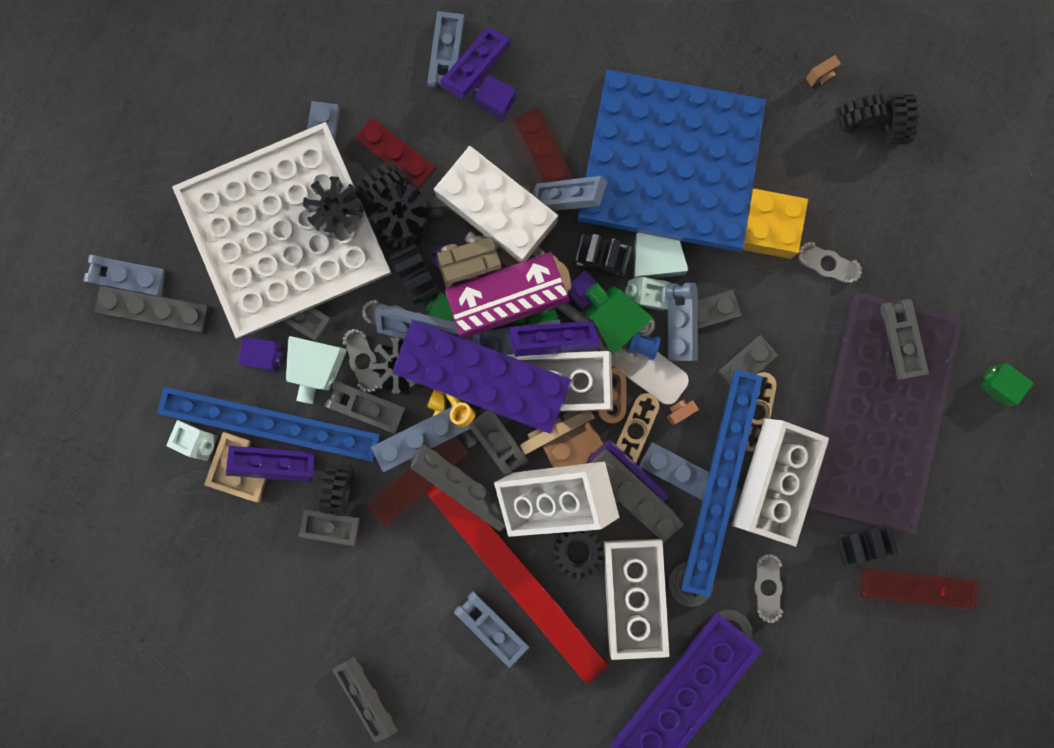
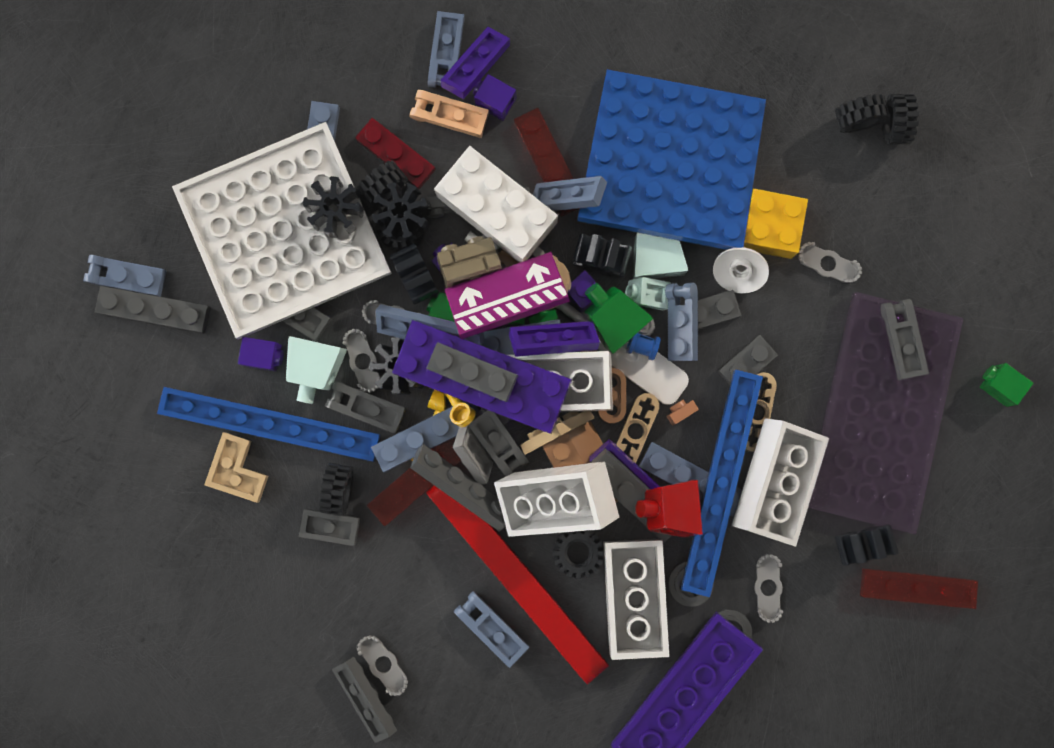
light aqua bracket [166,420,218,461] -> none
dark purple plate [226,445,314,482] -> none
medium nougat plate [806,55,841,87] -> none
none -> light grey piece [357,635,408,696]
none -> light nougat plate [409,90,489,138]
none -> dark grey plate [426,342,518,402]
none -> light grey plate [453,426,493,484]
none -> red torso [635,480,703,537]
none -> white dish [713,247,769,293]

